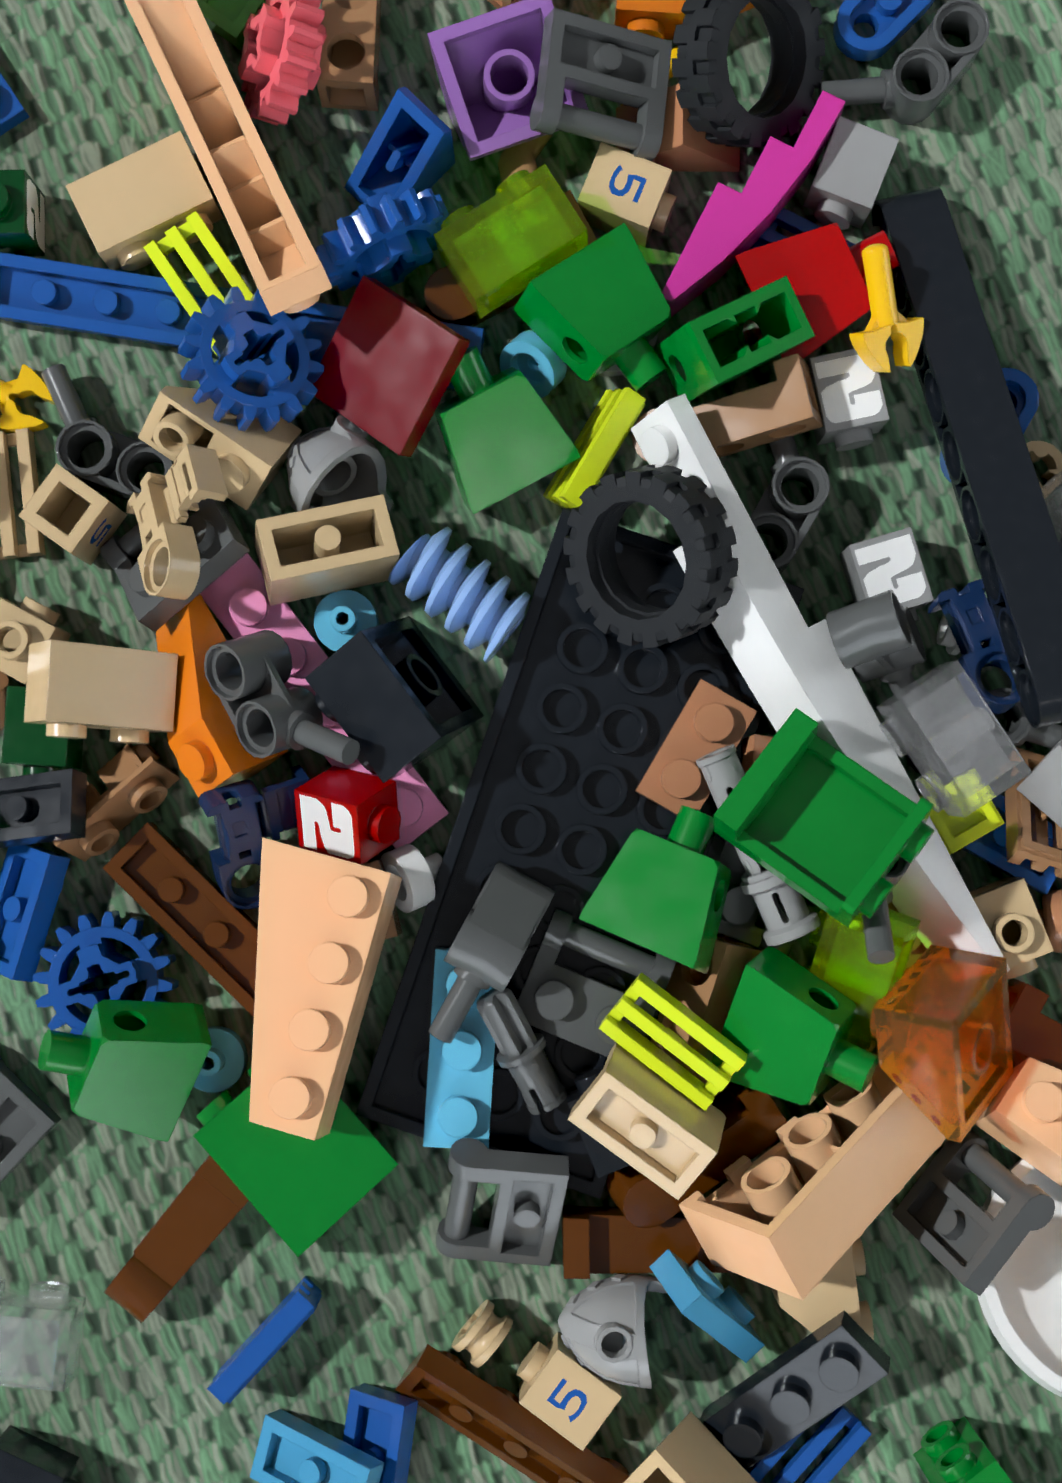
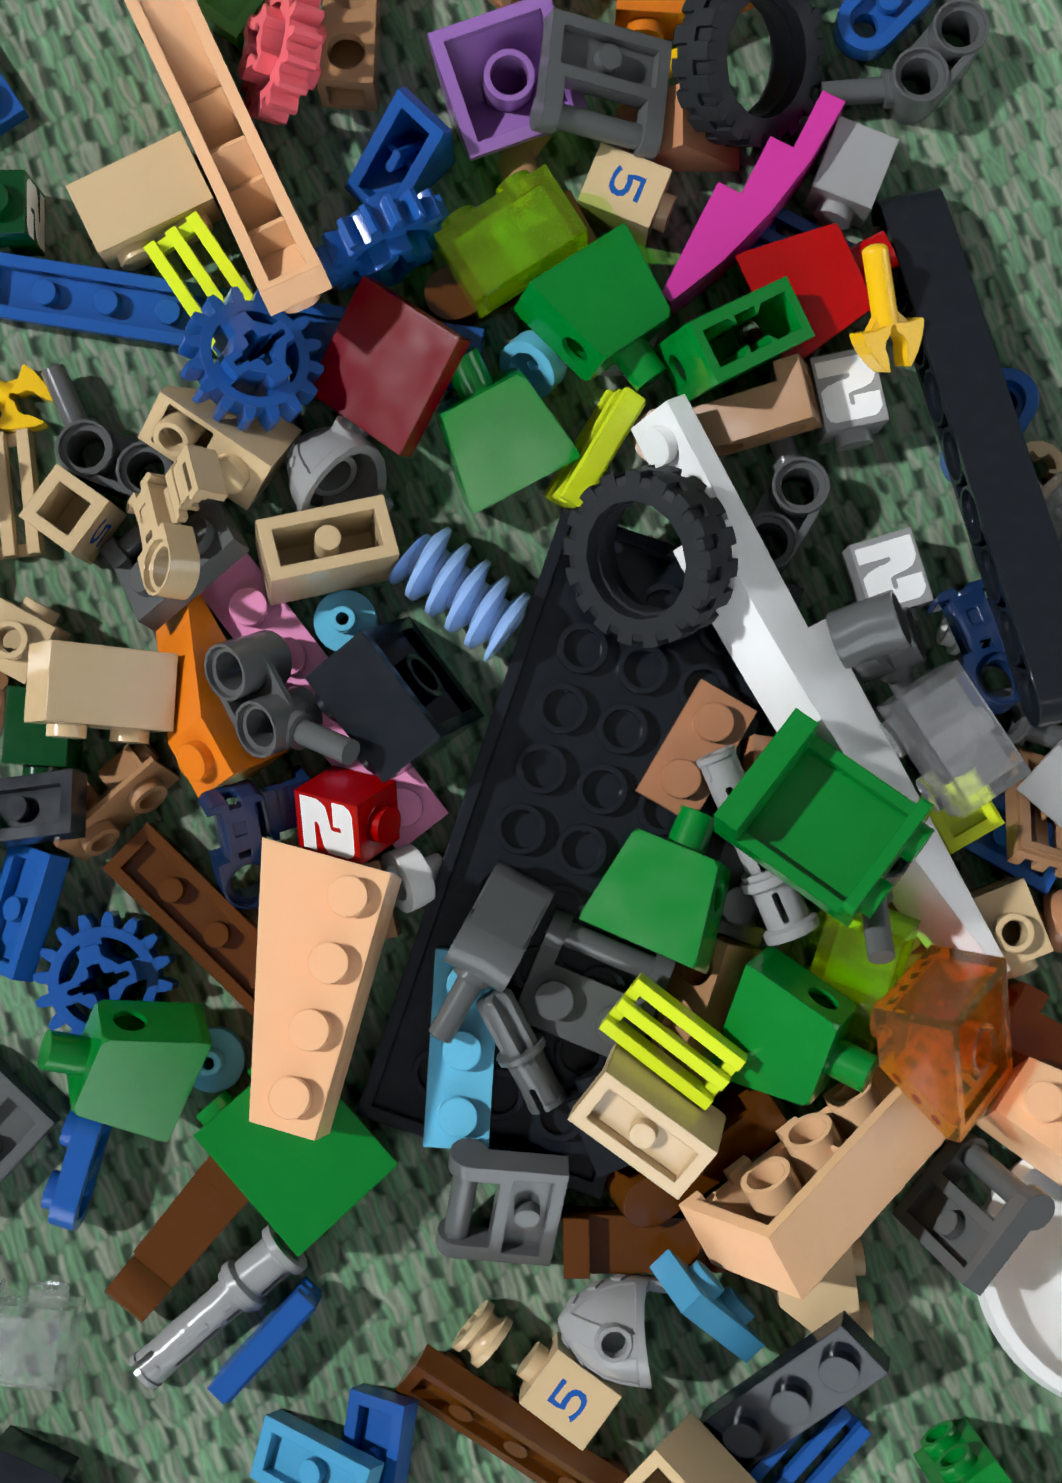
none -> blue plate [41,1110,112,1232]
none -> light grey pin [129,1224,308,1390]

